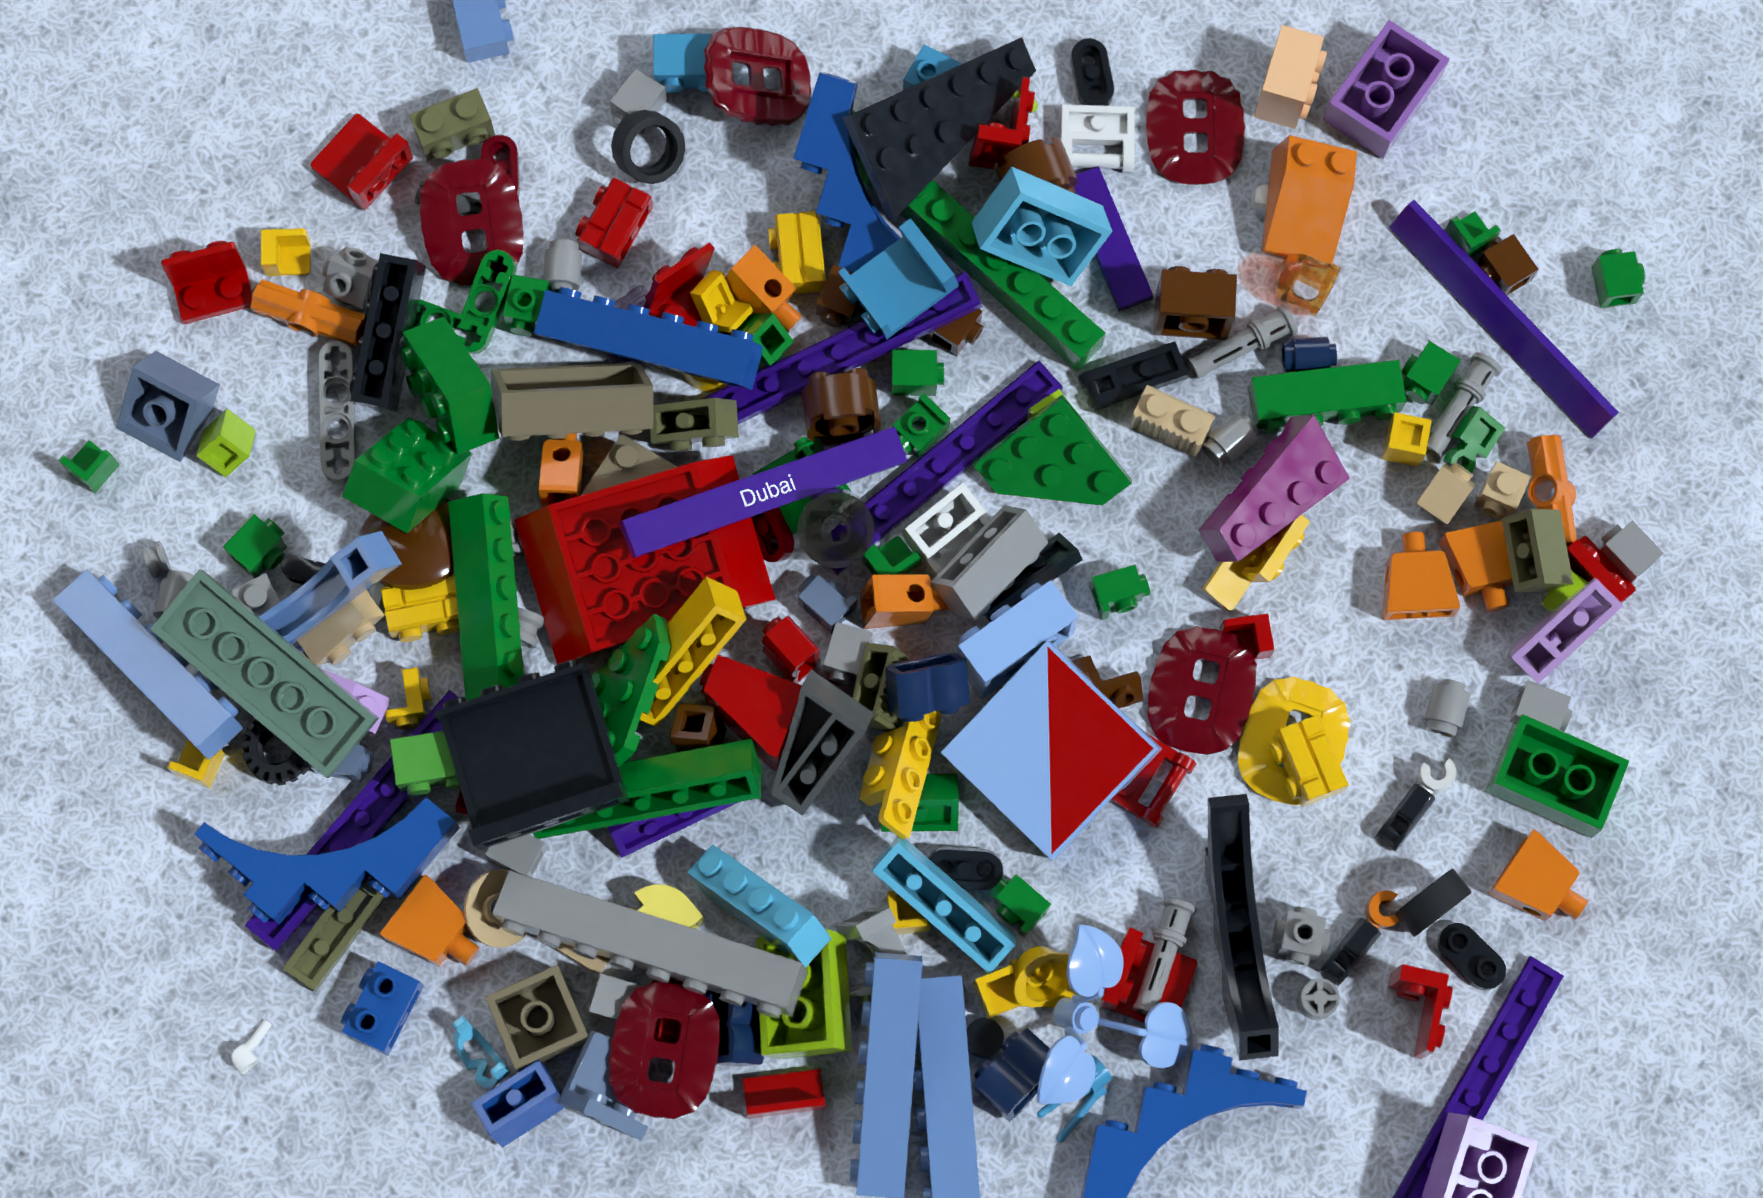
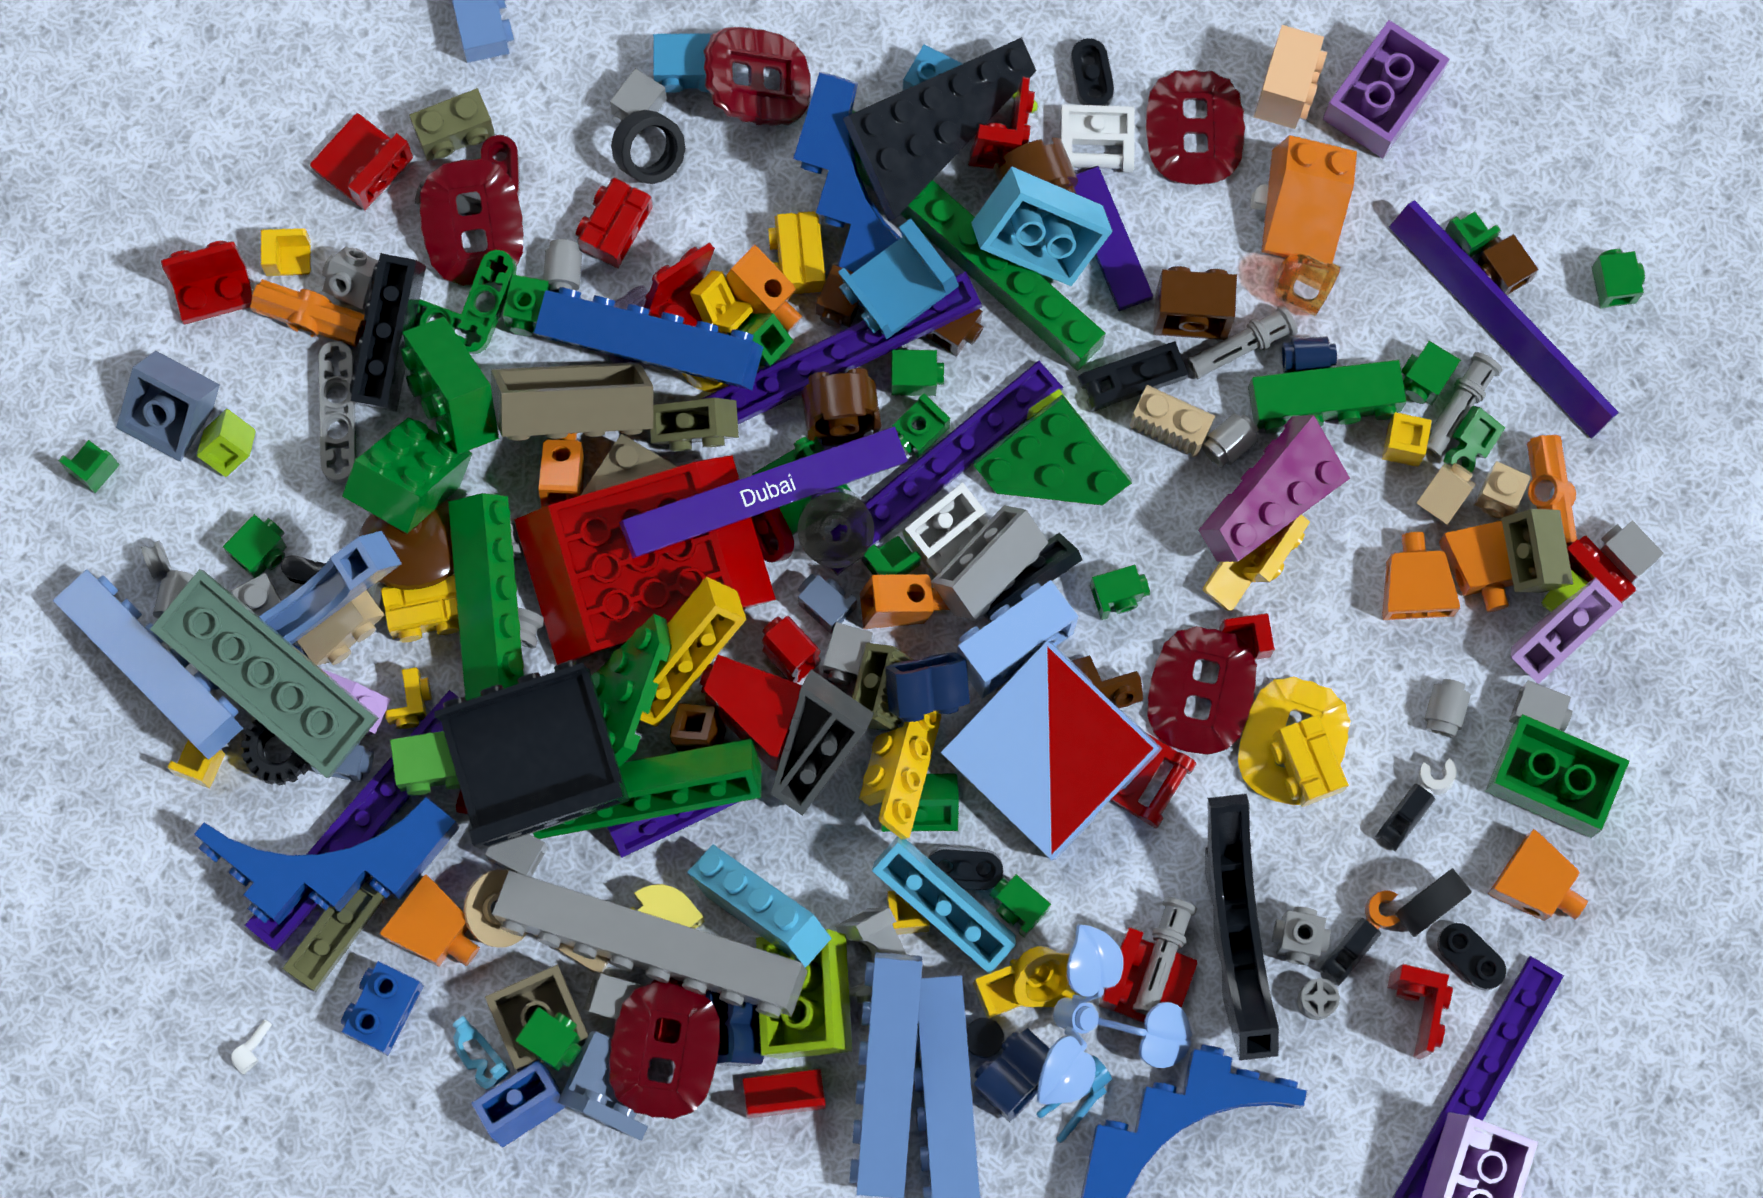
none -> green brick [515,1007,581,1071]

